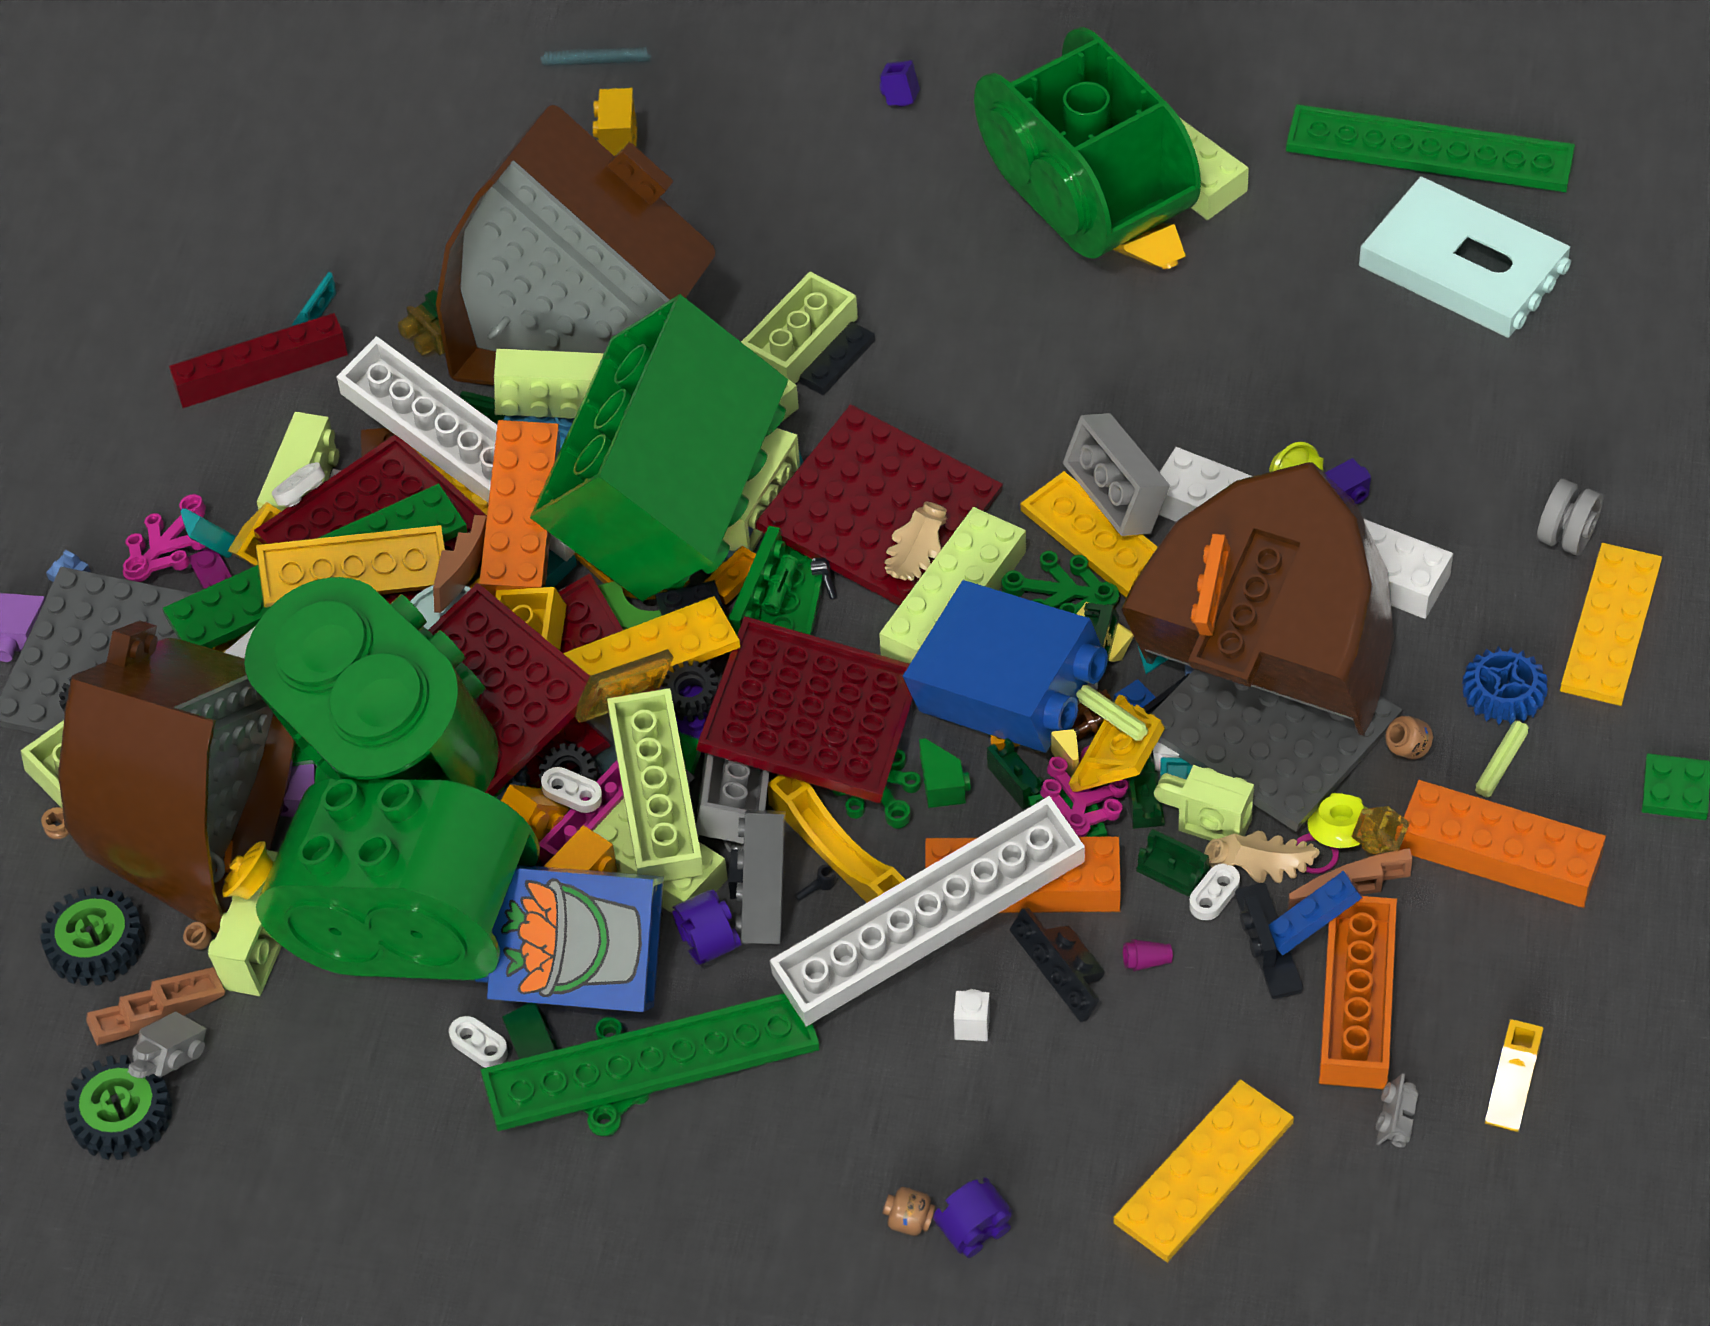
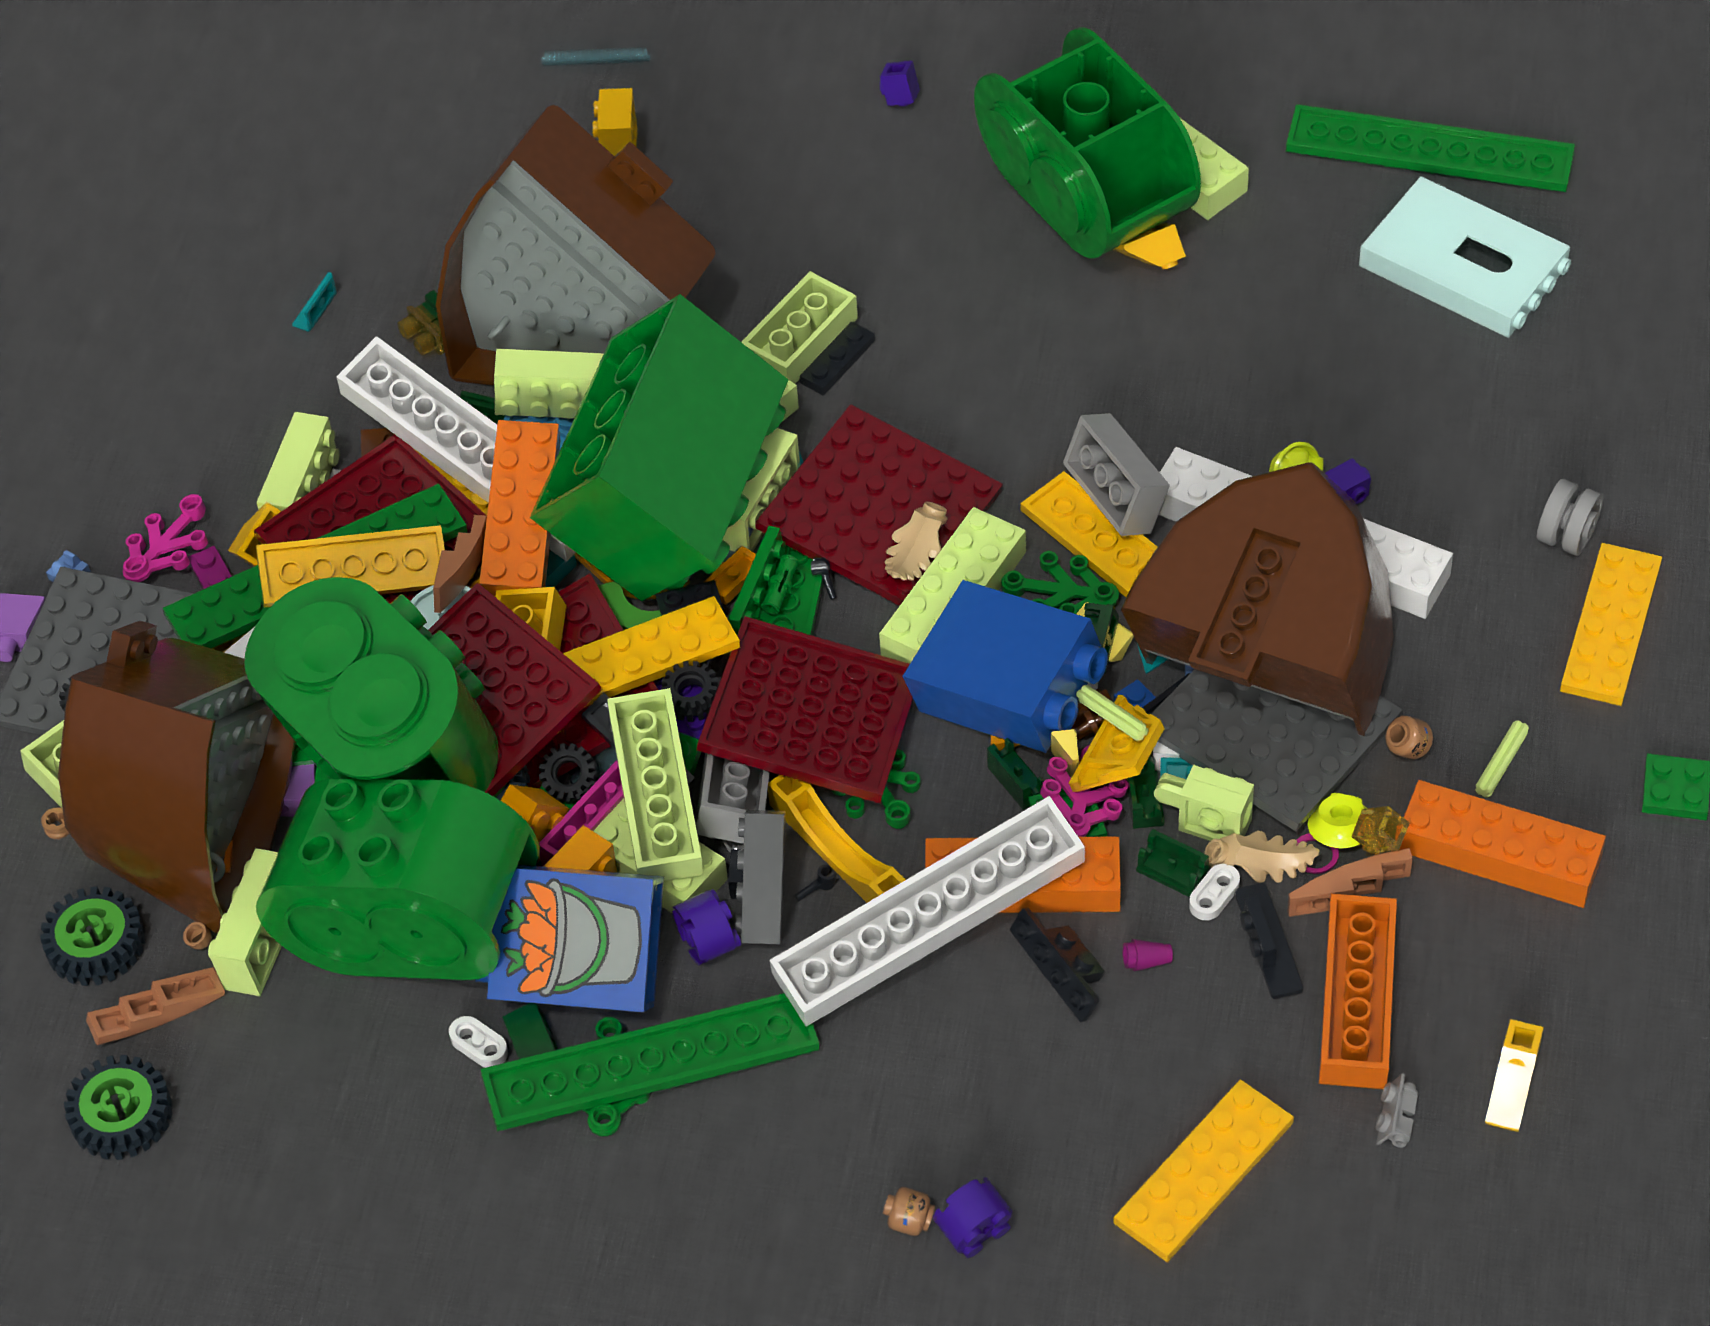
light grey hinge [128,1011,207,1079] -> none
dark red brick [169,313,348,408] -> none
teal slope [180,508,236,558] -> none
yellow piece [222,841,274,899] -> none
white plate [272,462,325,507] -> none
white plate [541,767,602,813] -> none
clear yellow tile [575,649,674,722] -> none
green slope [919,738,971,808] -> none
white brick [954,989,990,1041] -> none
orange plate [1191,534,1230,636] -> none
blue plate [1268,870,1362,955] -> none
blue gear [1462,646,1548,726] -> none

